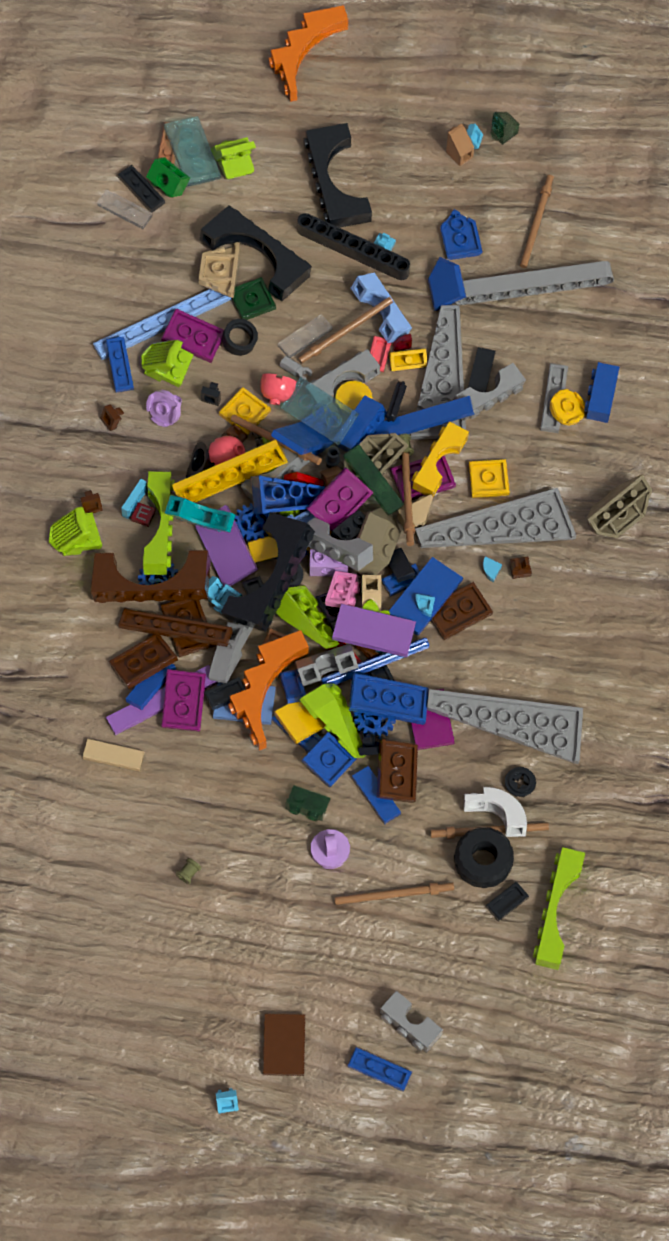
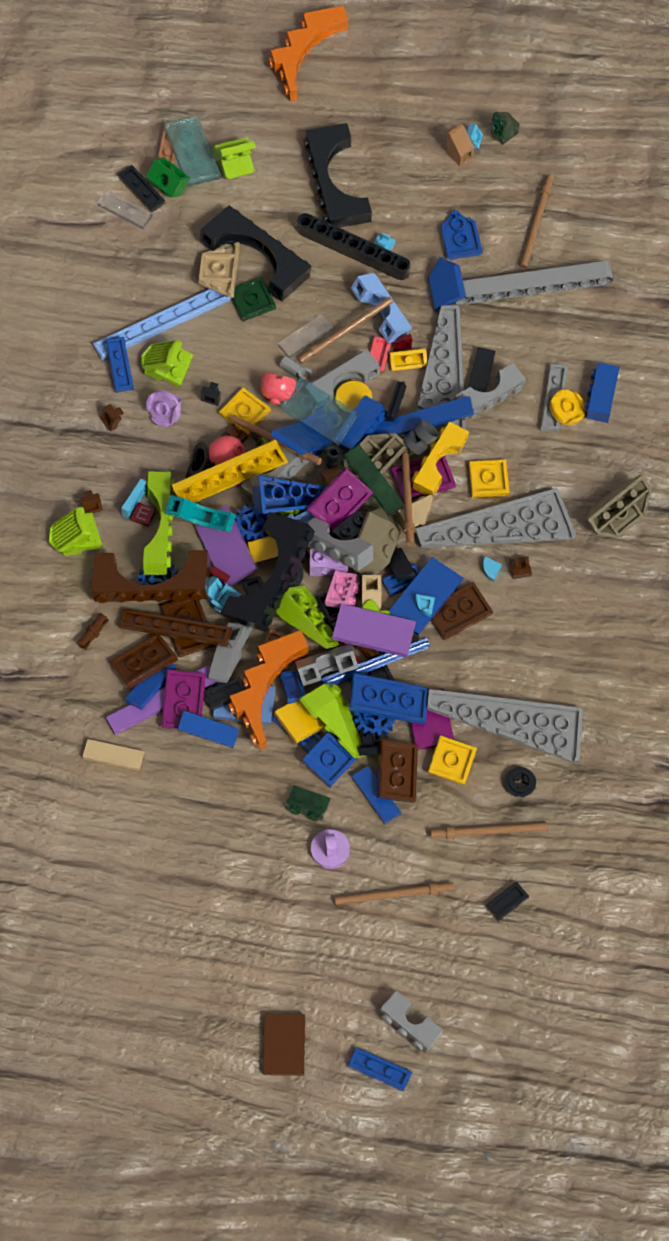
magenta tile [161,309,224,363] -> none
olive bush [176,858,202,884] -> none
medium azure tile [215,1088,239,1114] -> none
black tyre [222,318,258,356] -> none
red tile [284,472,324,486] -> none
black tyre [454,827,514,888] -> none
white arch [464,787,527,837] -> none
lime arch [533,847,585,970] -> none
none -> reddish brown pin [76,613,109,650]
none -> blue tile [177,711,239,748]
none -> dark red tile [210,566,230,582]
none -> dark grey wheel [404,419,439,455]
none -> yellow tile [427,735,477,786]

